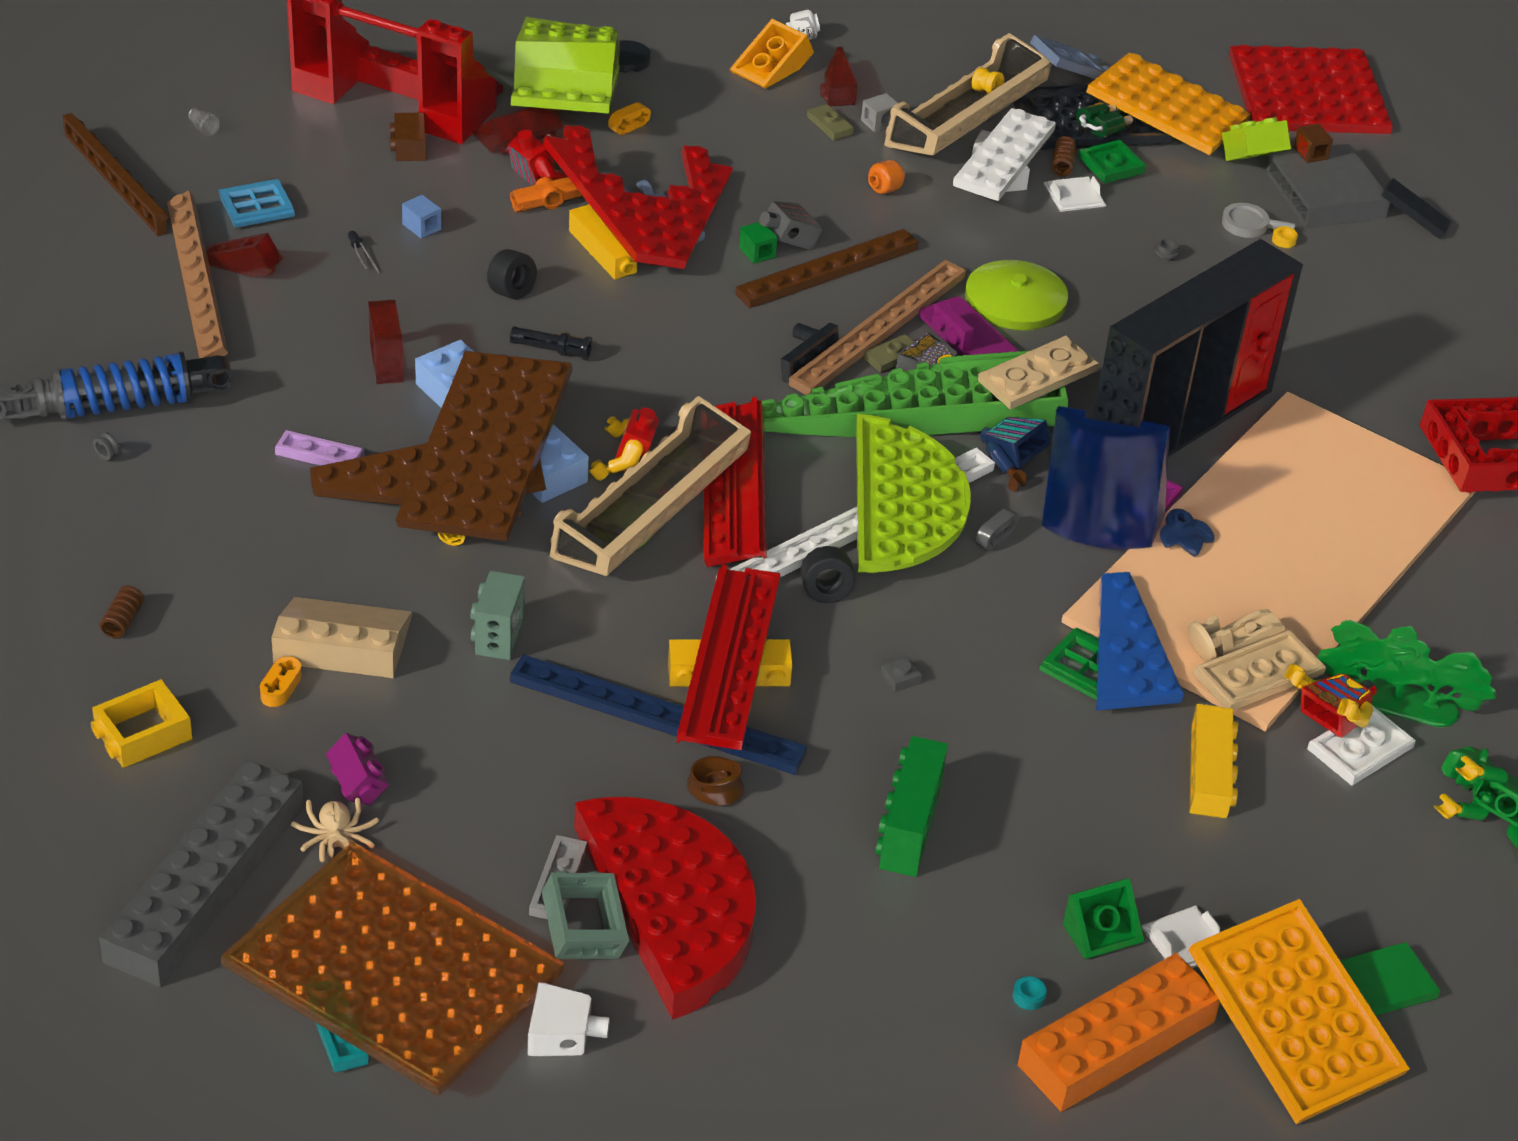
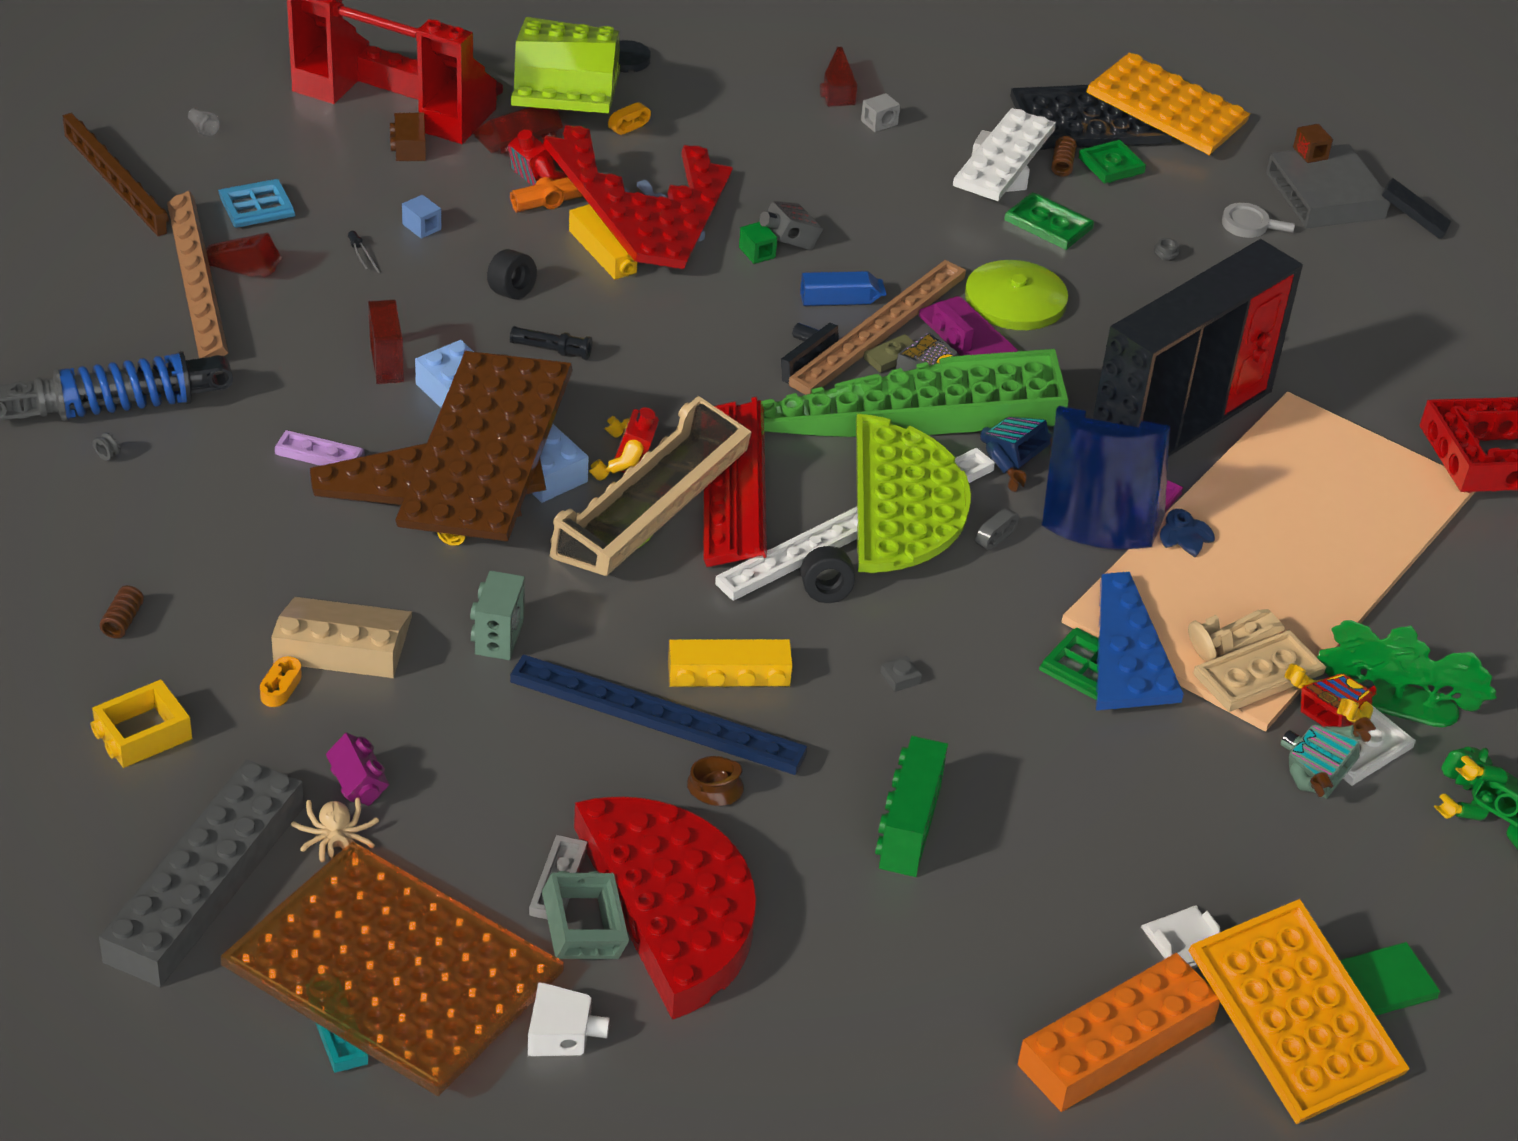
red plate [676,564,780,750] -> none
light orange slope [730,19,814,89] -> none
reddish brown plate [736,229,919,308] -> none
white head [786,10,821,40] -> none
olive plate [807,104,854,141] -> none
orange head [868,160,905,194] -> none
tan window [884,33,1052,156] -> none
yellow wheel [972,67,1005,94] -> none
tan piece [978,336,1099,410] -> none
teal tile [1012,976,1047,1010] -> none
sand blue tile [1030,35,1110,79] -> none
white piece [1043,176,1106,212] -> none
green slope [1063,878,1144,959] -> none
dark green piece [1076,103,1133,137] -> none
yellow brick [1190,704,1238,819] -> none
lime brick [1222,117,1291,161] -> none
red plate [1229,45,1393,134] -> none
yellow tile [1272,226,1298,248] -> none
none -> blue piece [800,271,886,306]
none -> green tile [1004,192,1094,250]
none -> torso [1280,717,1376,799]

